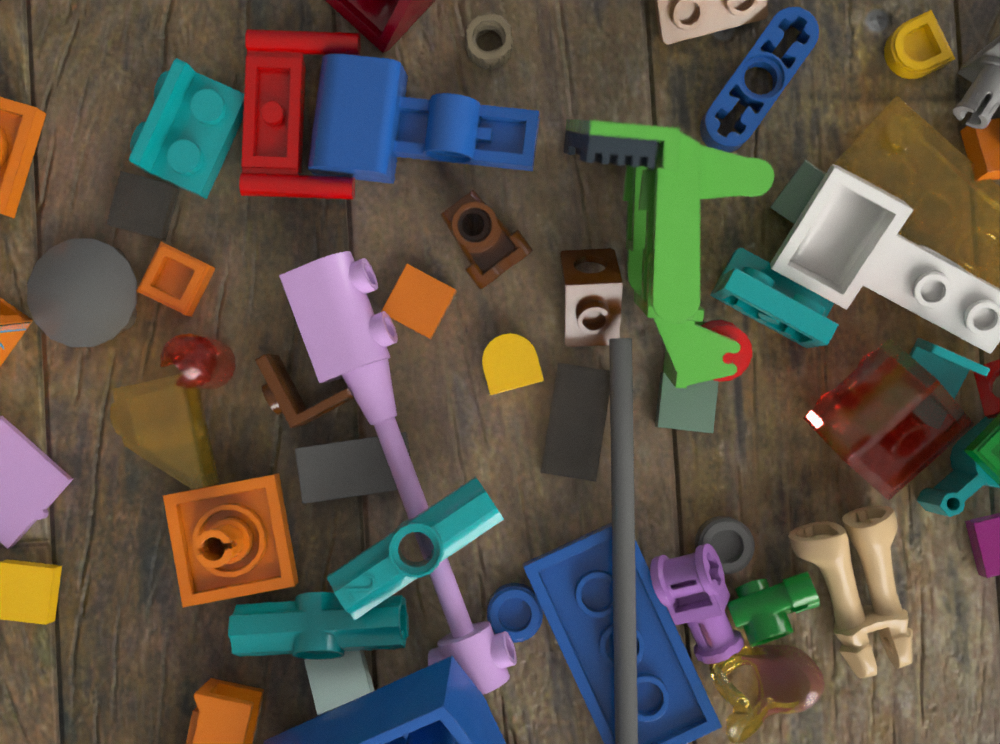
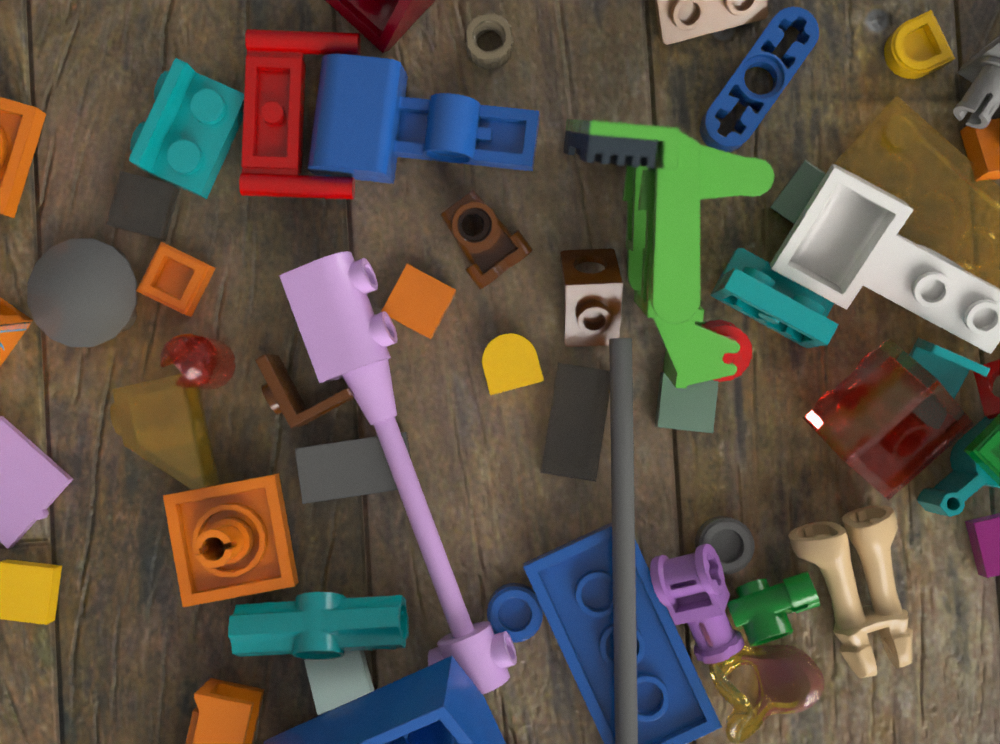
teal piece [327,476,504,620] -> none

